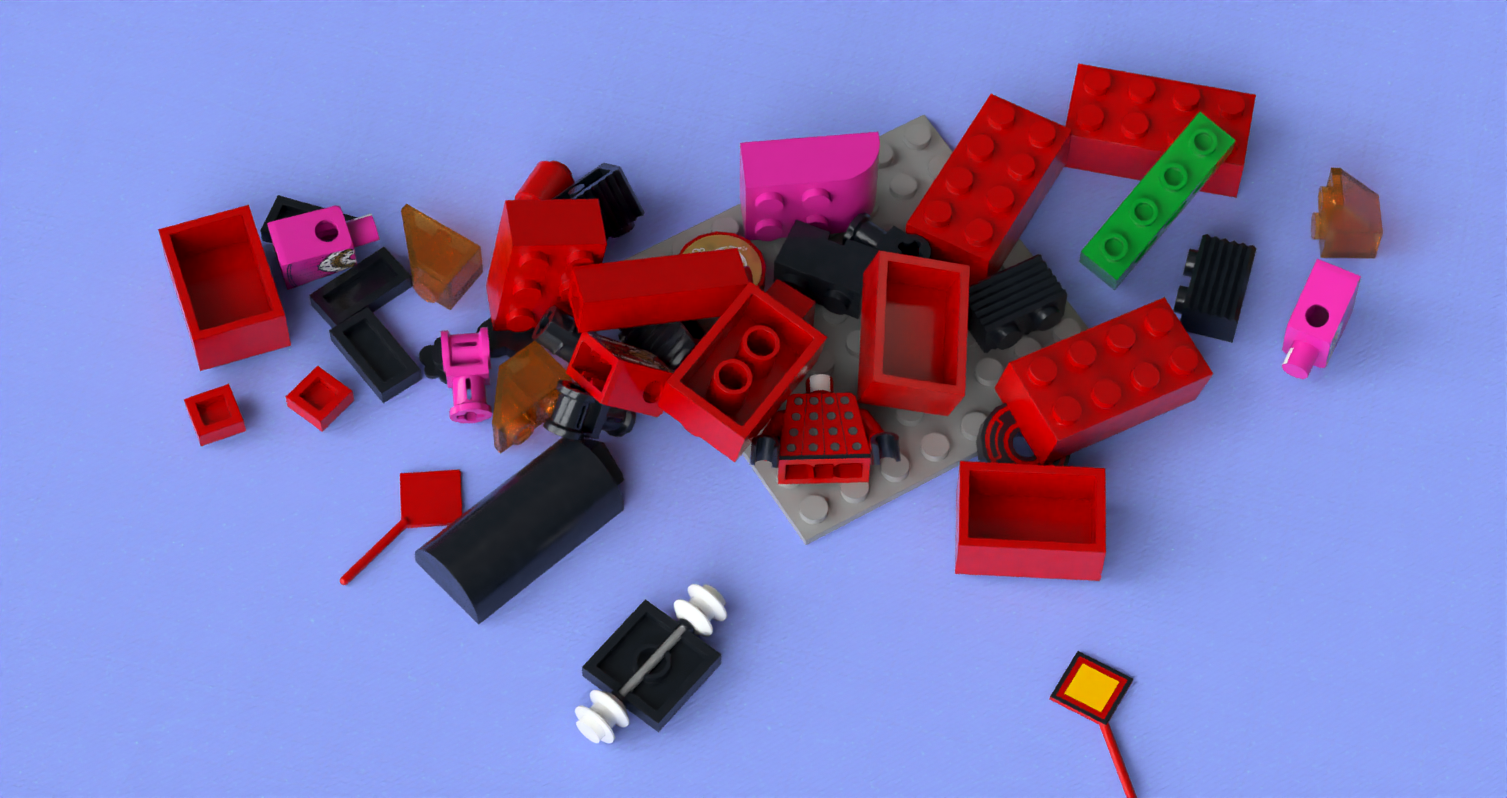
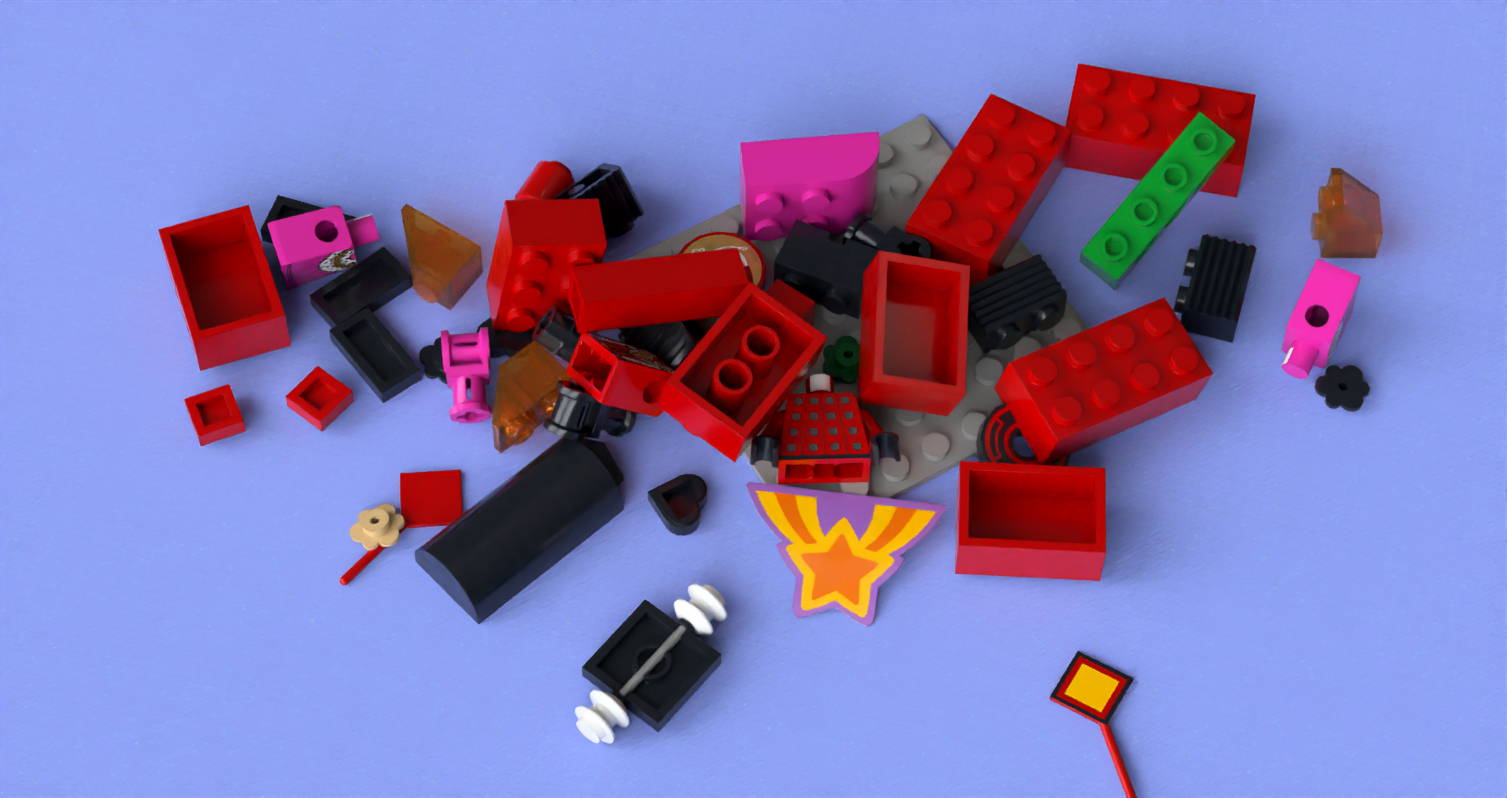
none -> tan plant [349,503,405,550]
none -> black tile [648,474,707,536]
none -> sticker [746,482,946,627]
none -> dark green plant [823,336,860,384]
none -> black plant [1314,365,1370,412]

